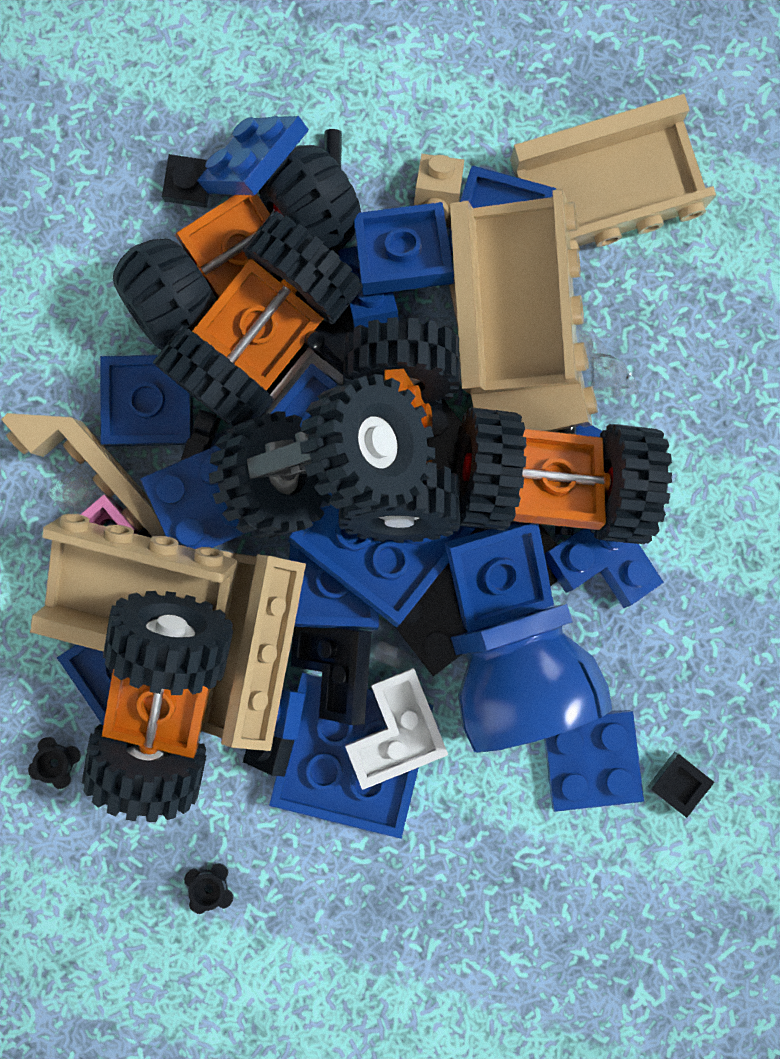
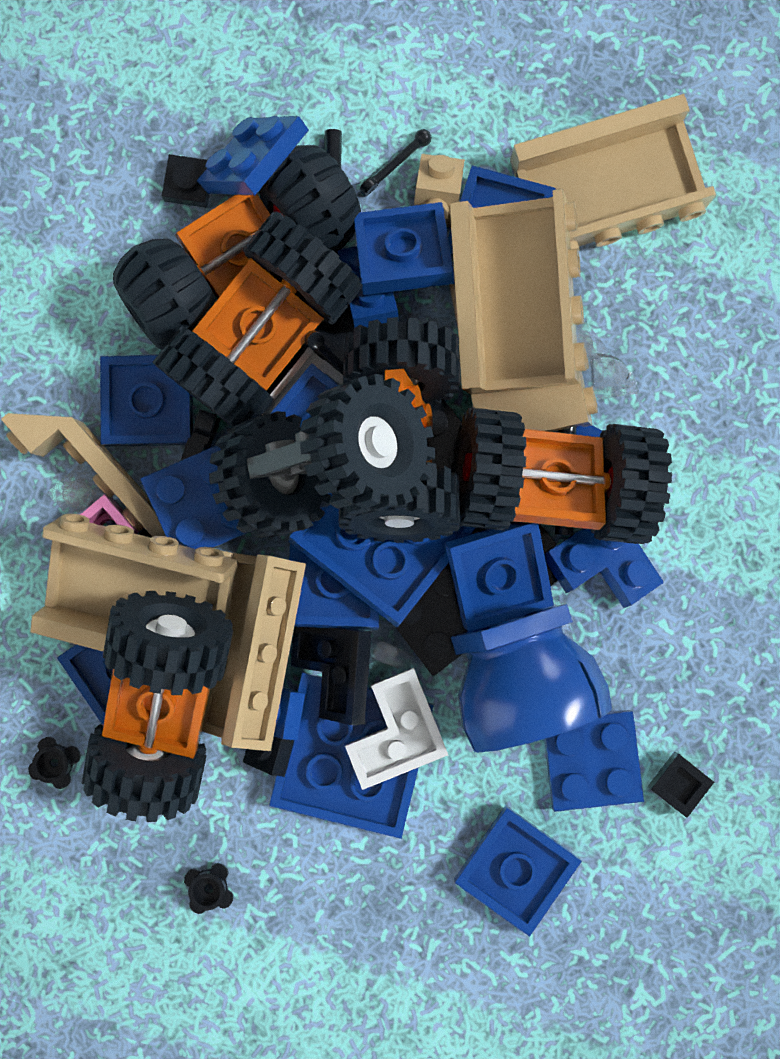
none -> black hinge [360,129,432,196]
none -> blue plate [454,805,582,937]

